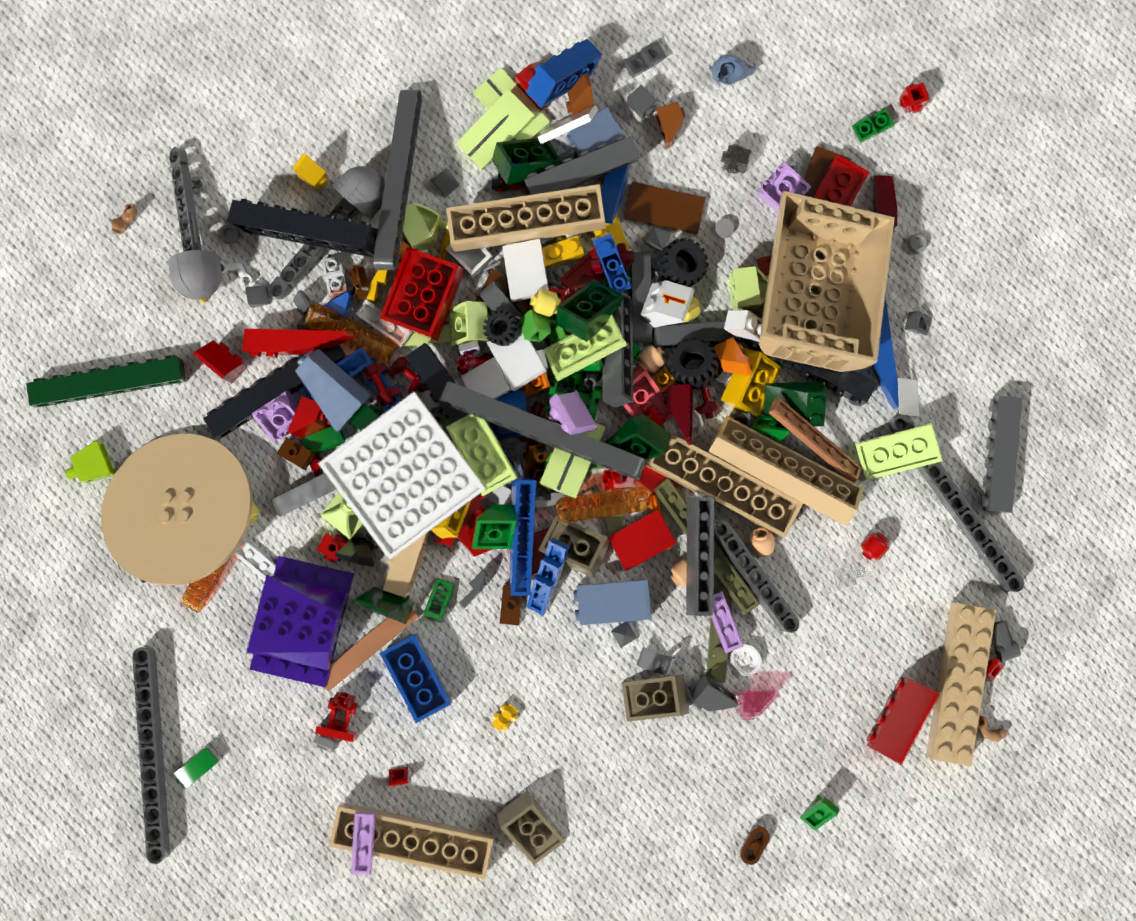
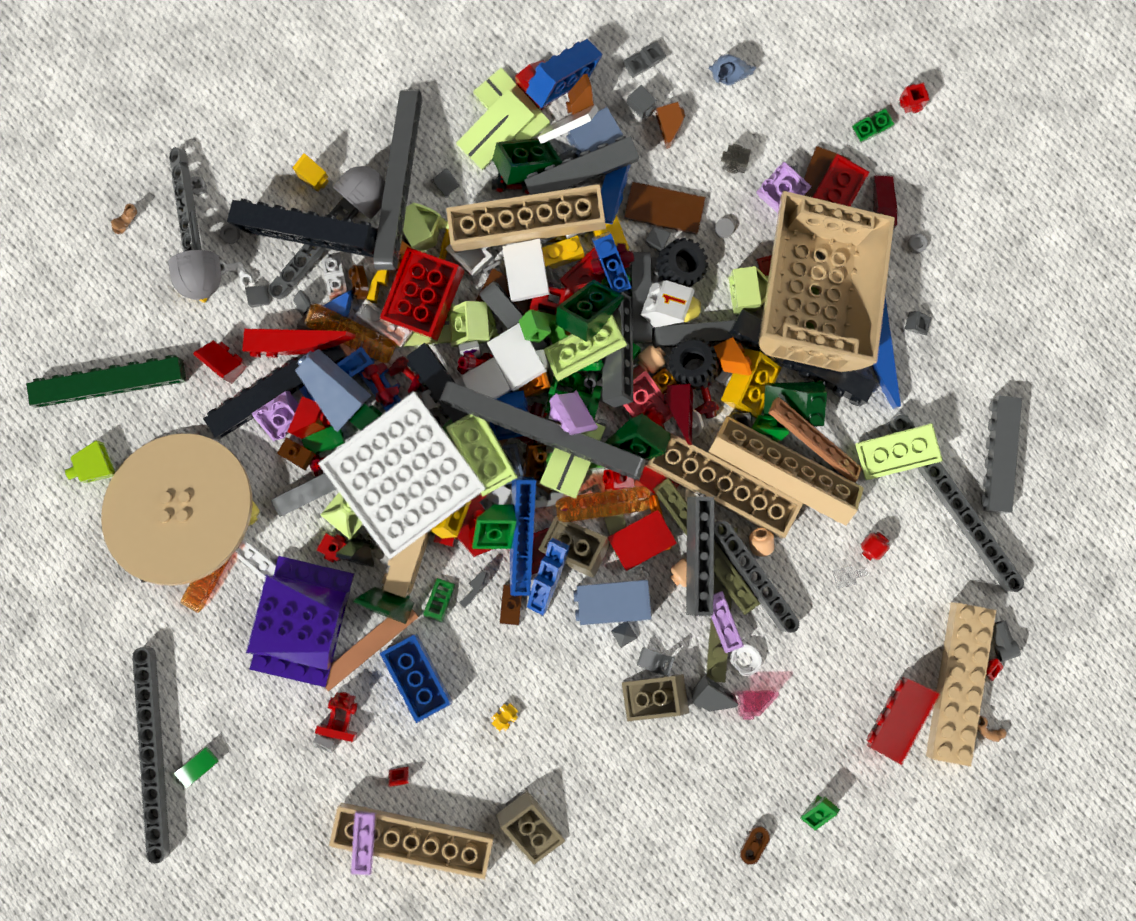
black tyre [483,309,521,346] -> none
light yellow head [530,289,561,317] -> none
white slope [724,310,762,341] -> none
white sticker [898,377,919,417] -> none

